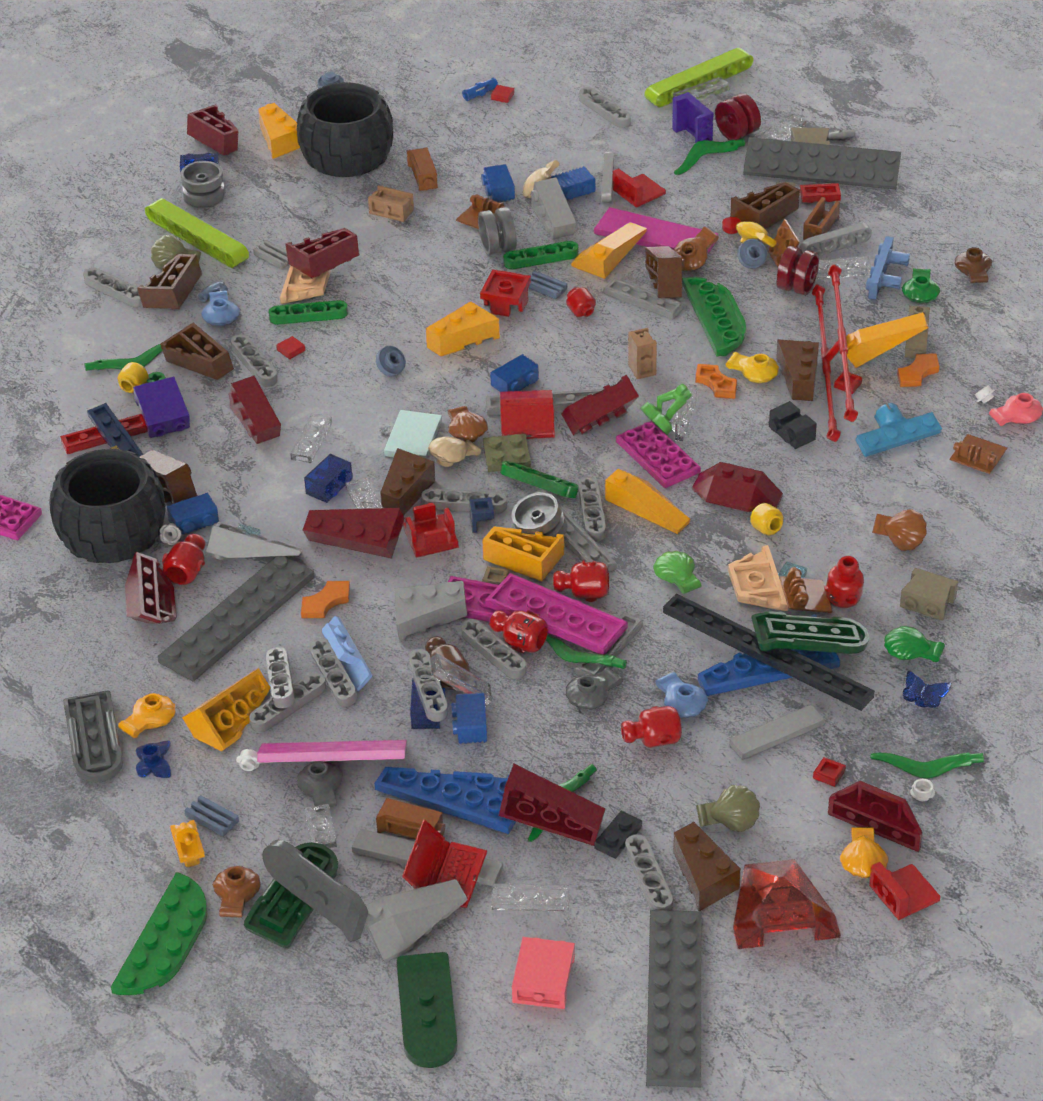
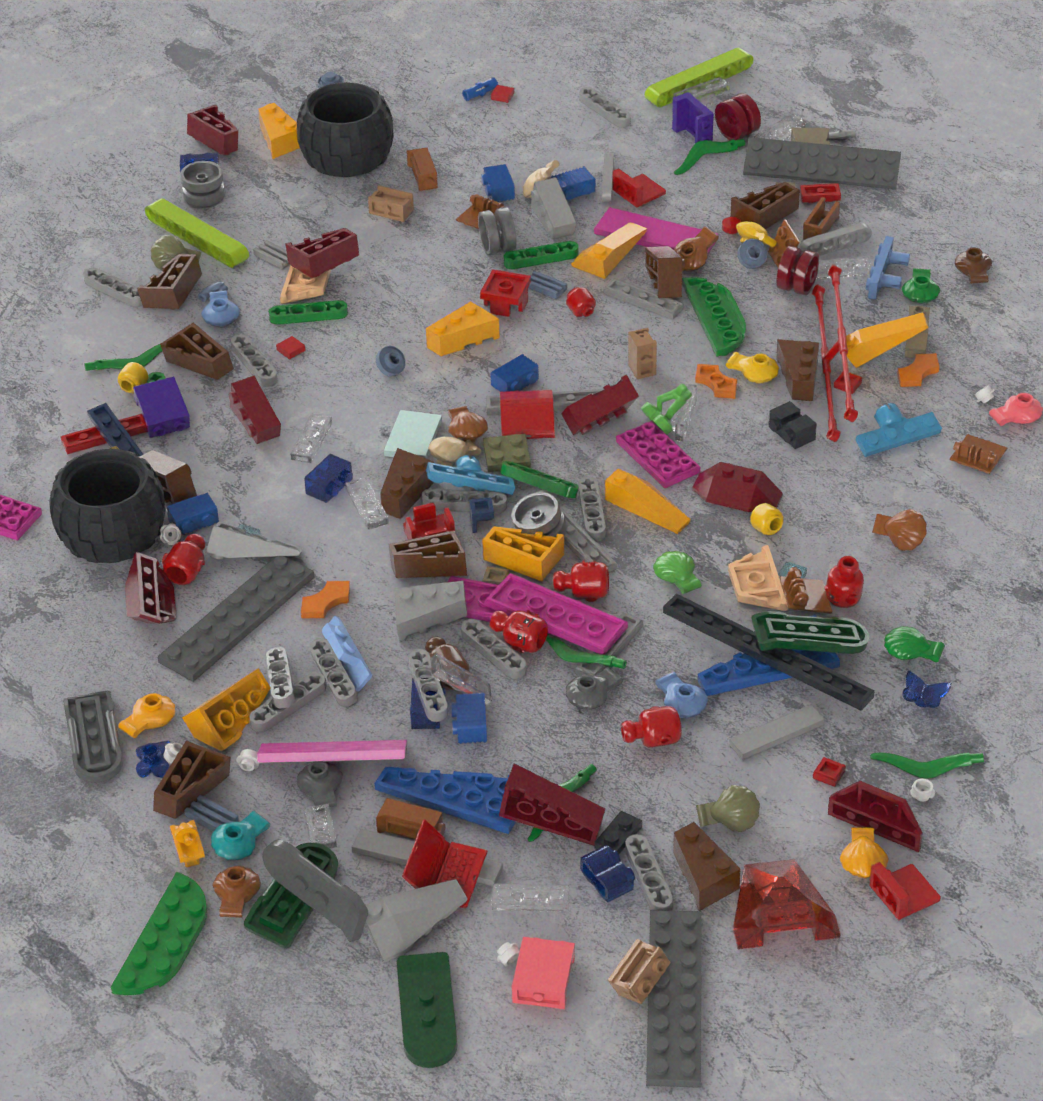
dark red wedge [302,508,405,559] -> none
dark tan hips [900,568,958,621] -> none
none -> reddish brown wedge [153,741,231,819]
none -> white plate [163,743,182,764]
none -> teal animal [211,811,271,860]
none -> reddish brown wedge [388,531,467,578]
none -> dark azure plate [426,455,515,495]
none -> white plate [497,942,520,966]
none -> clear blue brick [580,845,635,902]
none -> medium nougat hinge [608,939,671,1004]

